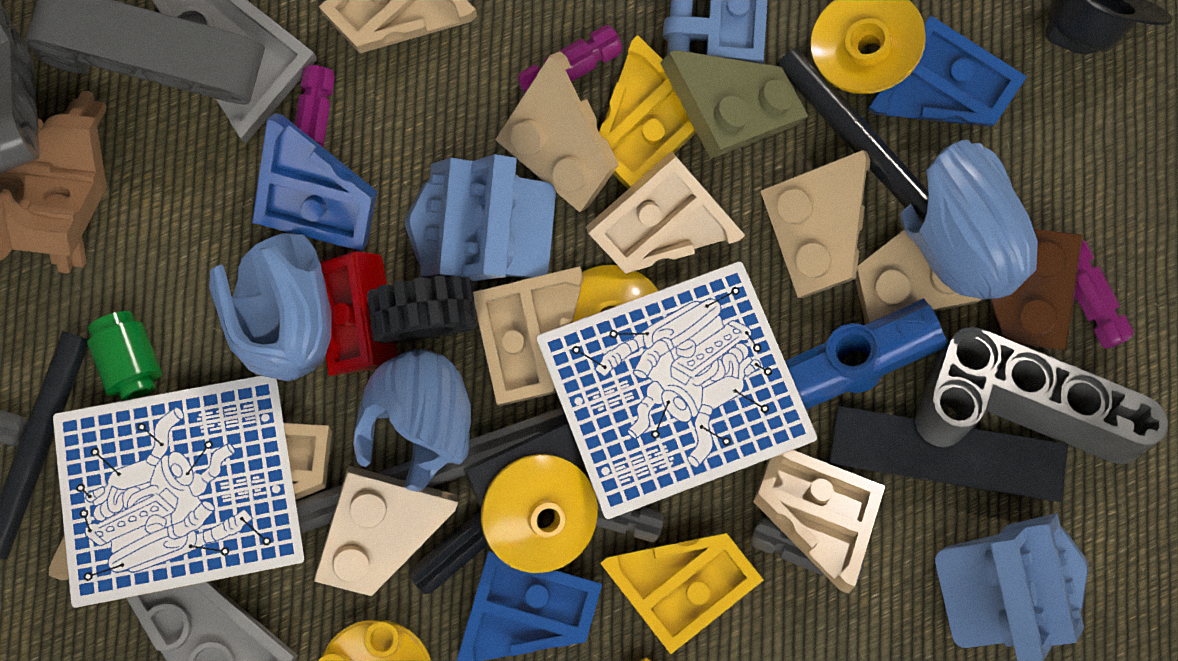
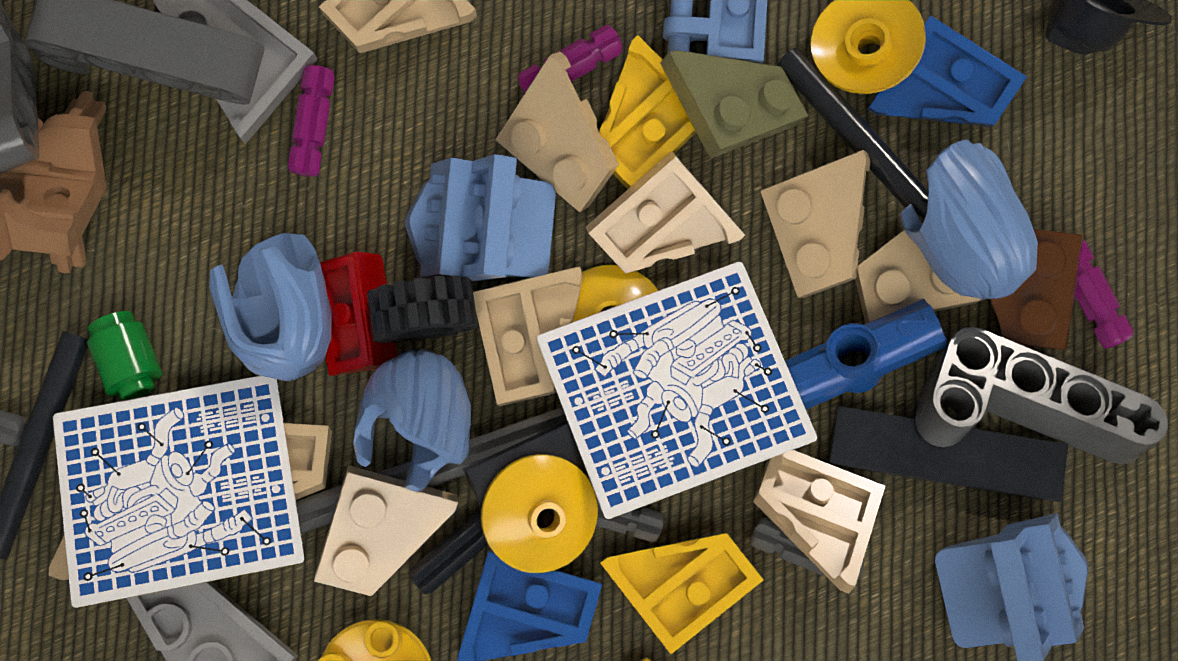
blue wing [252,113,377,251] -> none

